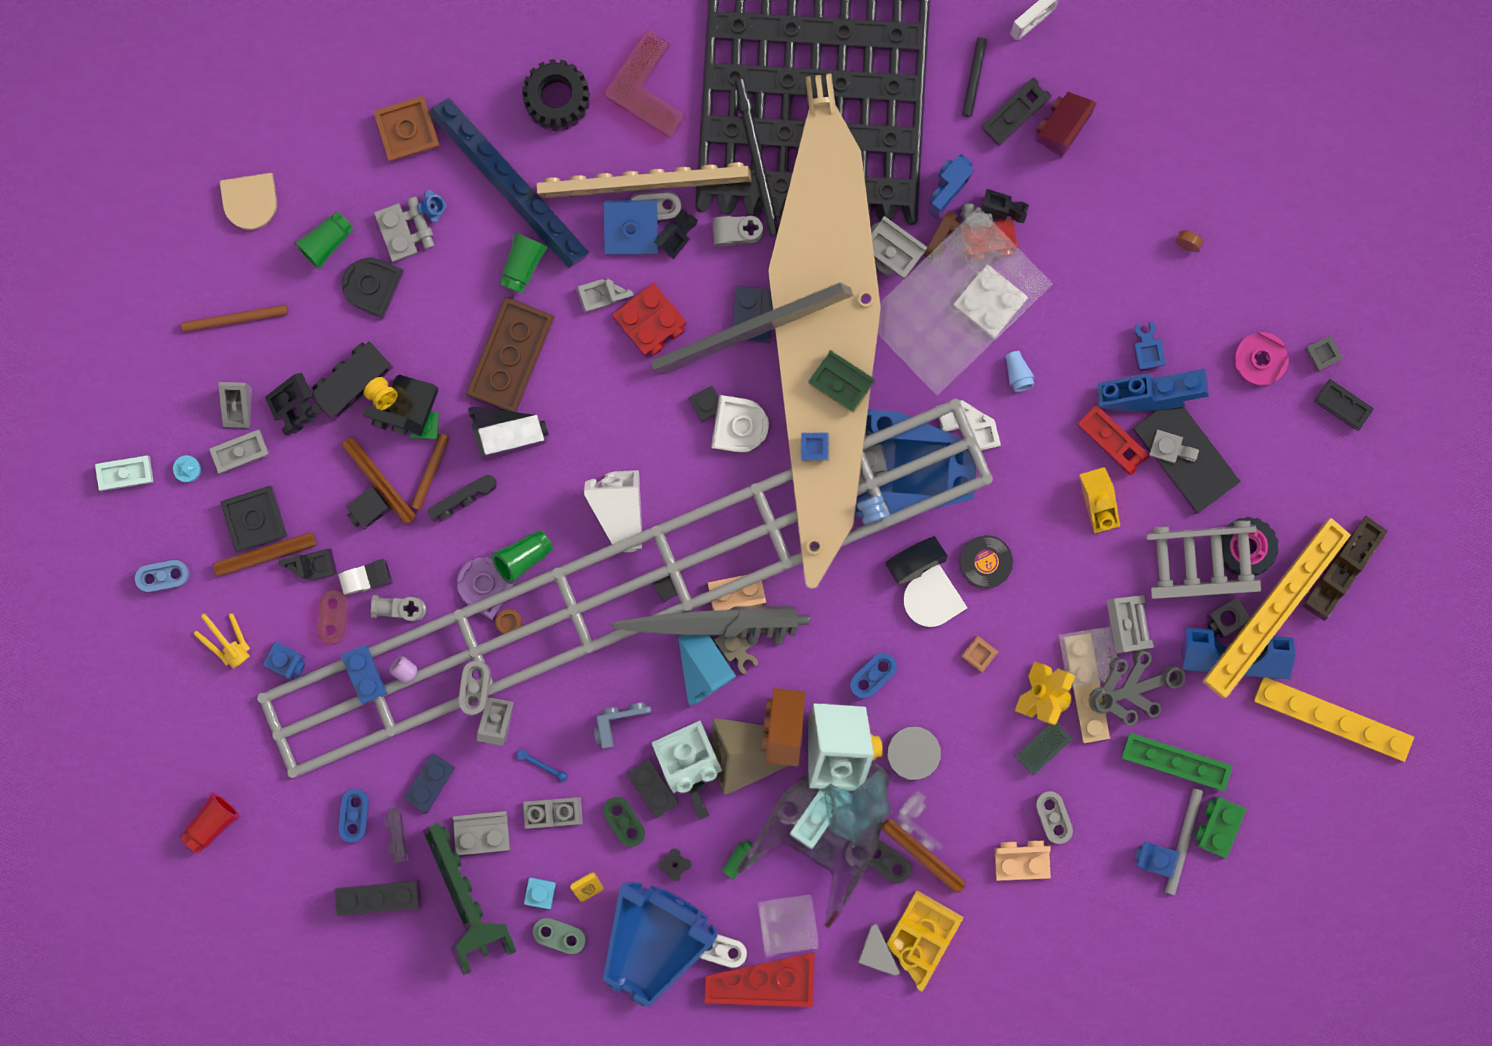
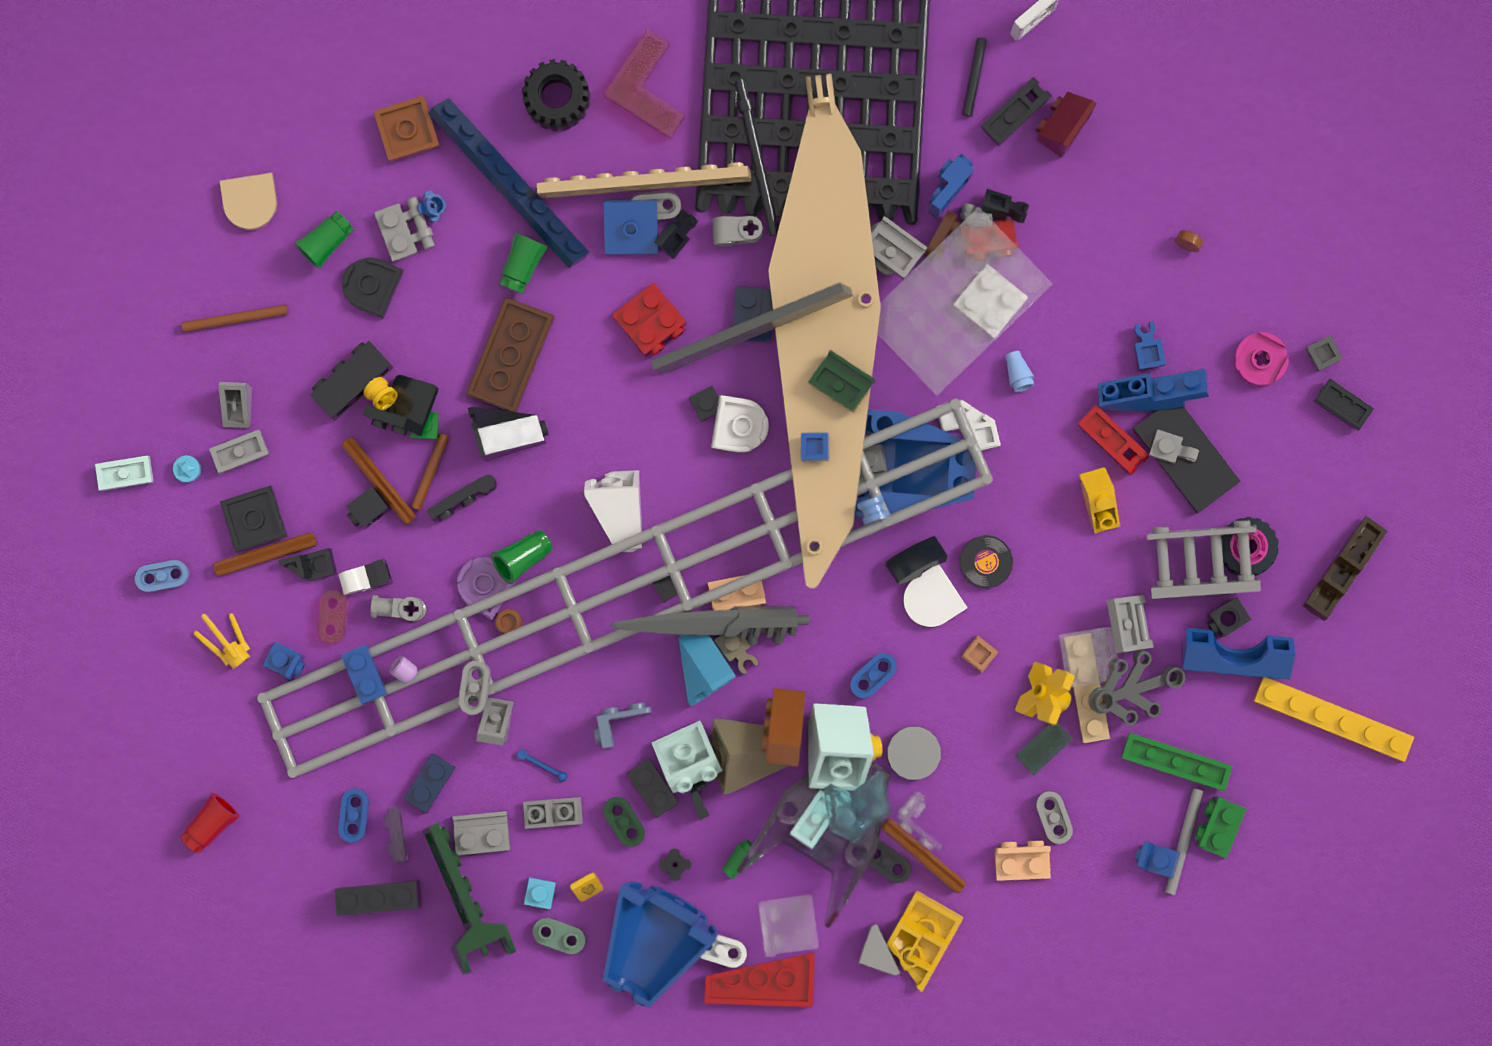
black plate [265,373,321,436] -> none
light grey slope [576,278,634,314] -> none
yellow plate [1202,518,1351,699] -> none

